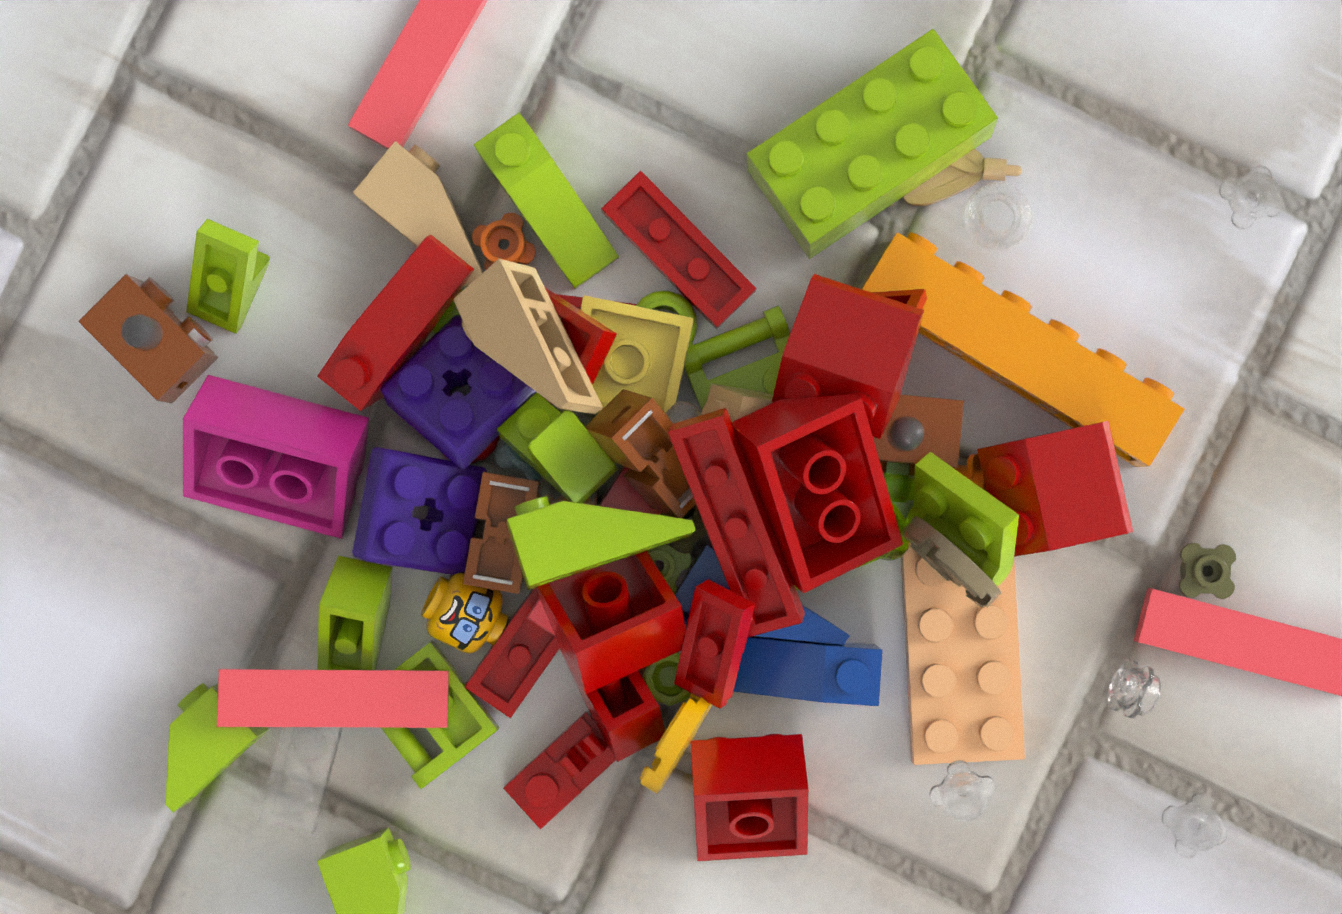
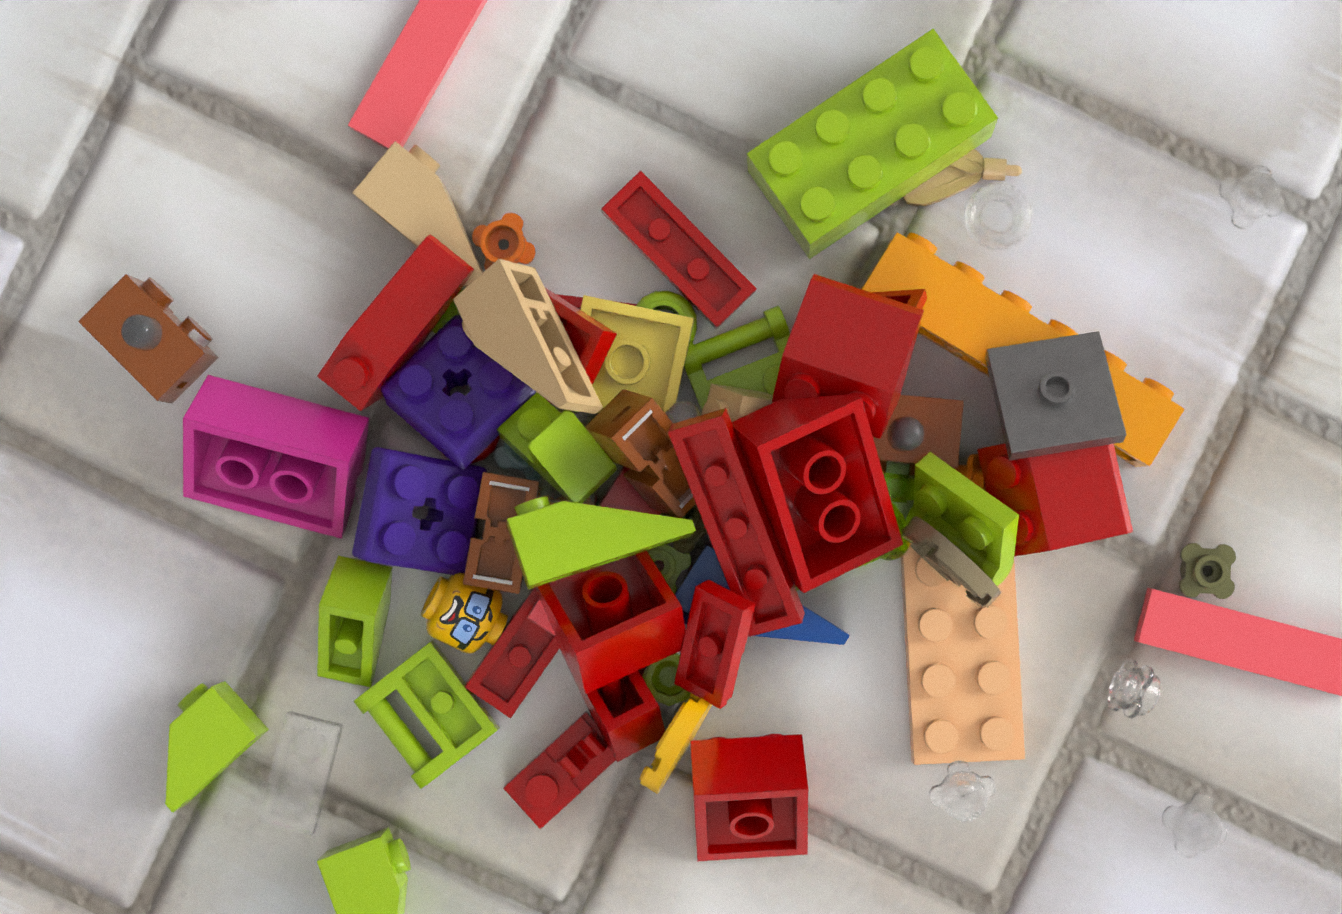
lime slope [186,219,270,334] -> none
coral tile [217,669,449,728] -> none
lime slope [473,112,619,289] -> none
blue slope [733,636,883,706] -> none
none -> flat silver plate [985,331,1127,460]

